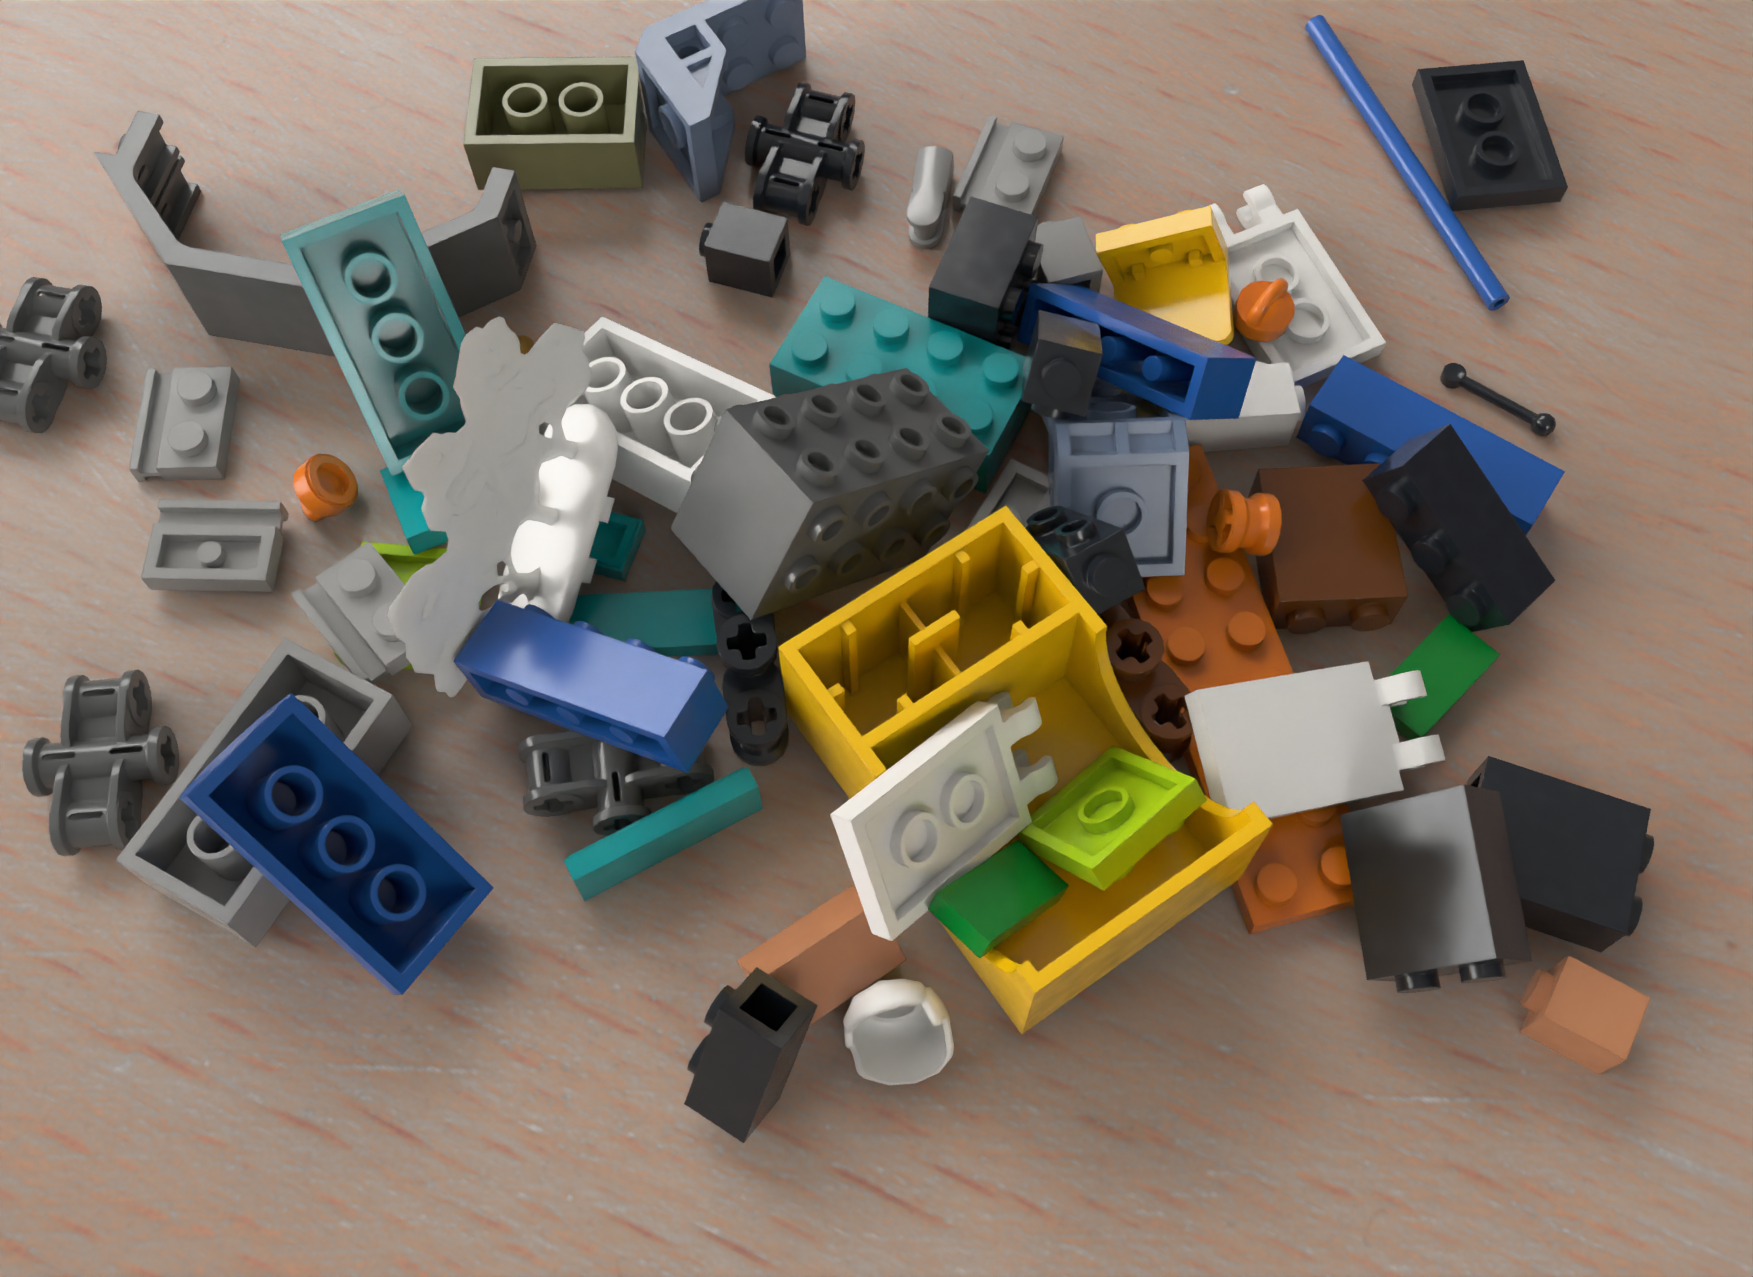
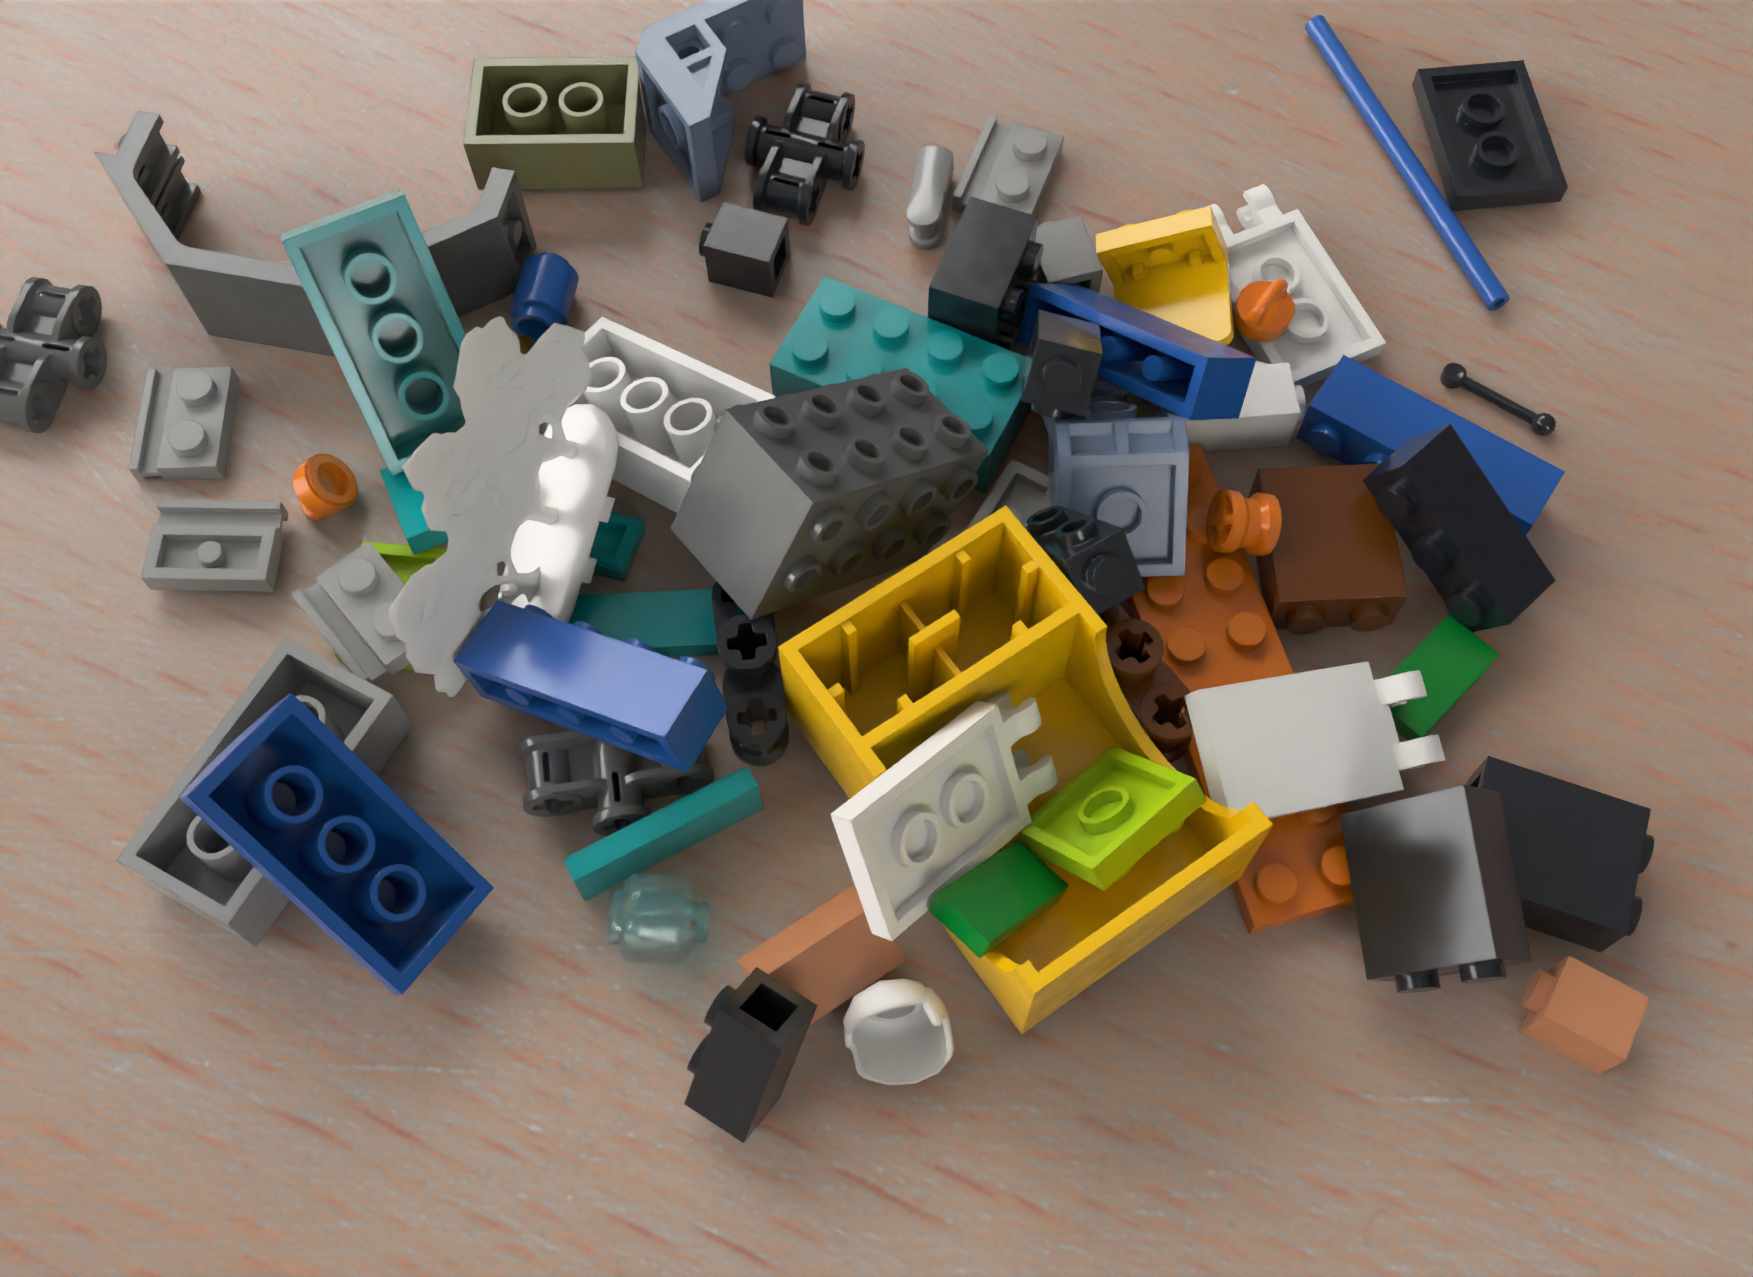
dark grey axle [22,670,179,856] -> none
none -> blue brick [509,253,579,342]
none -> clear light blue head [607,873,710,965]

